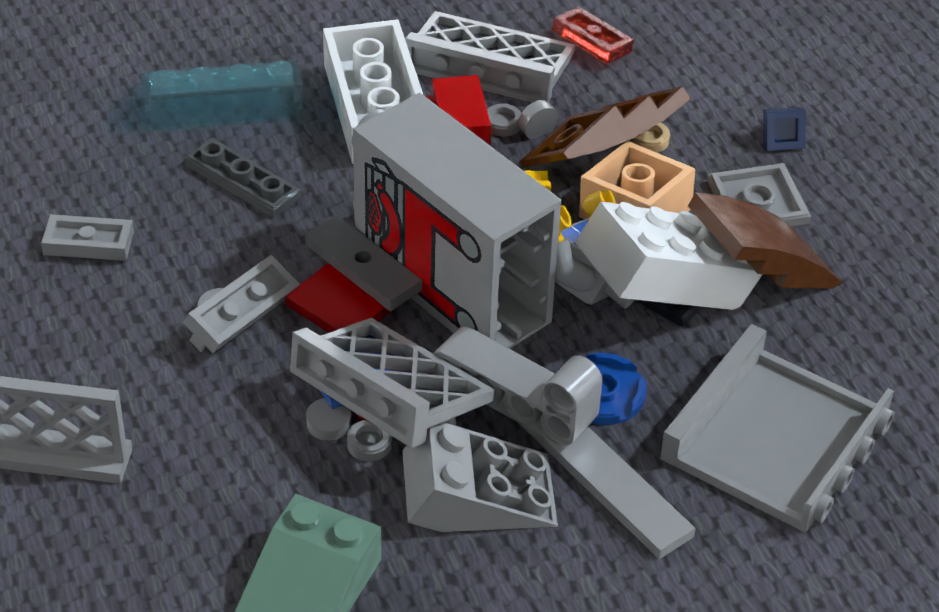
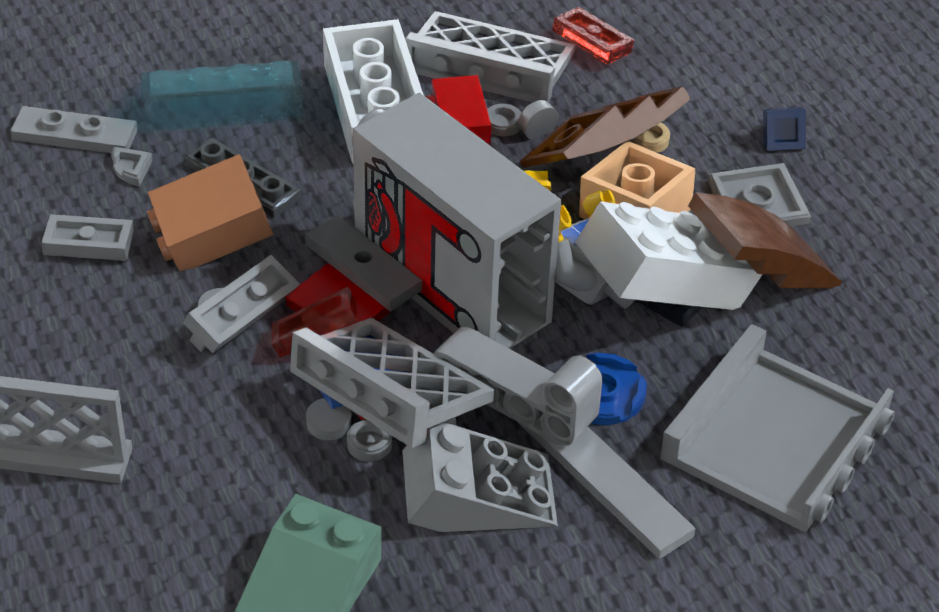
none -> light grey plate [10,106,138,153]
none -> light grey tile [111,147,153,187]
none -> nougat brick [147,154,274,271]
none -> clear red plate [271,287,358,358]

